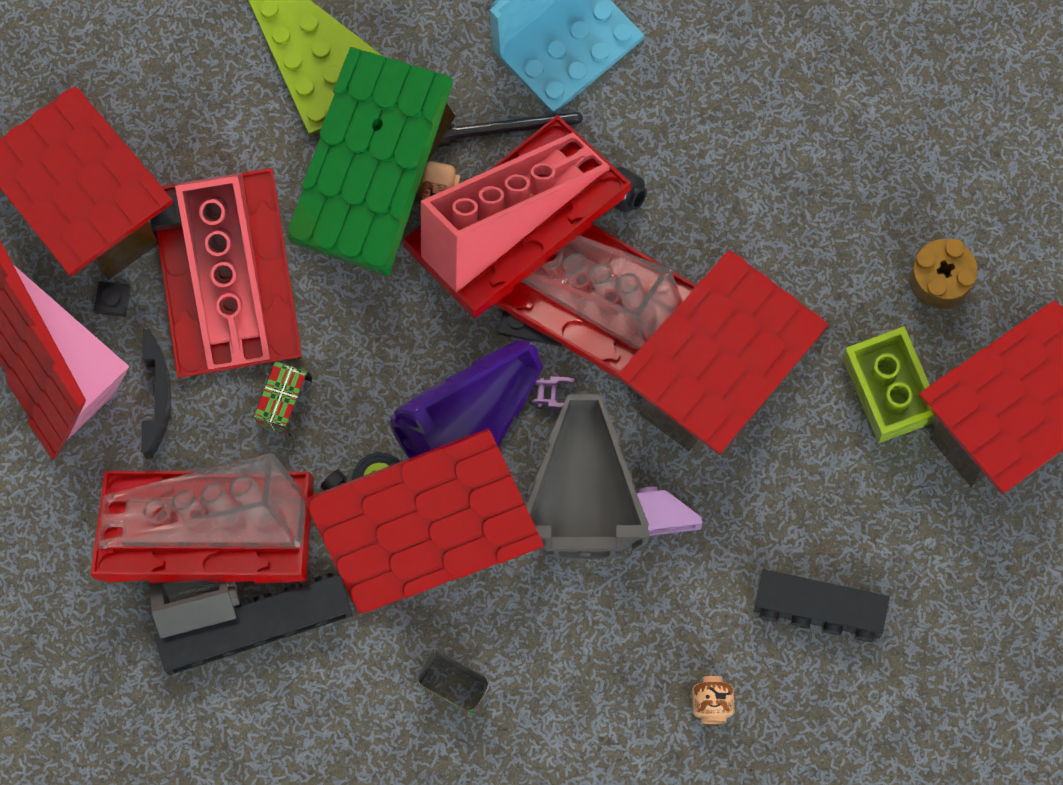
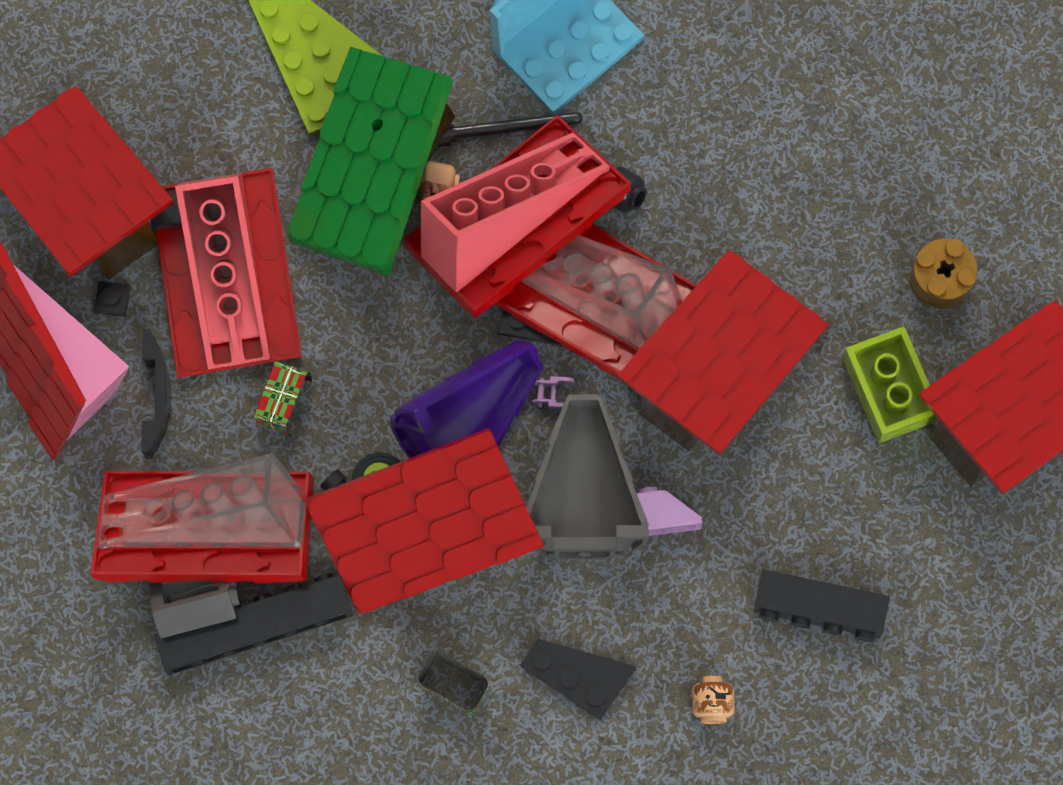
none -> black wing [520,639,637,721]

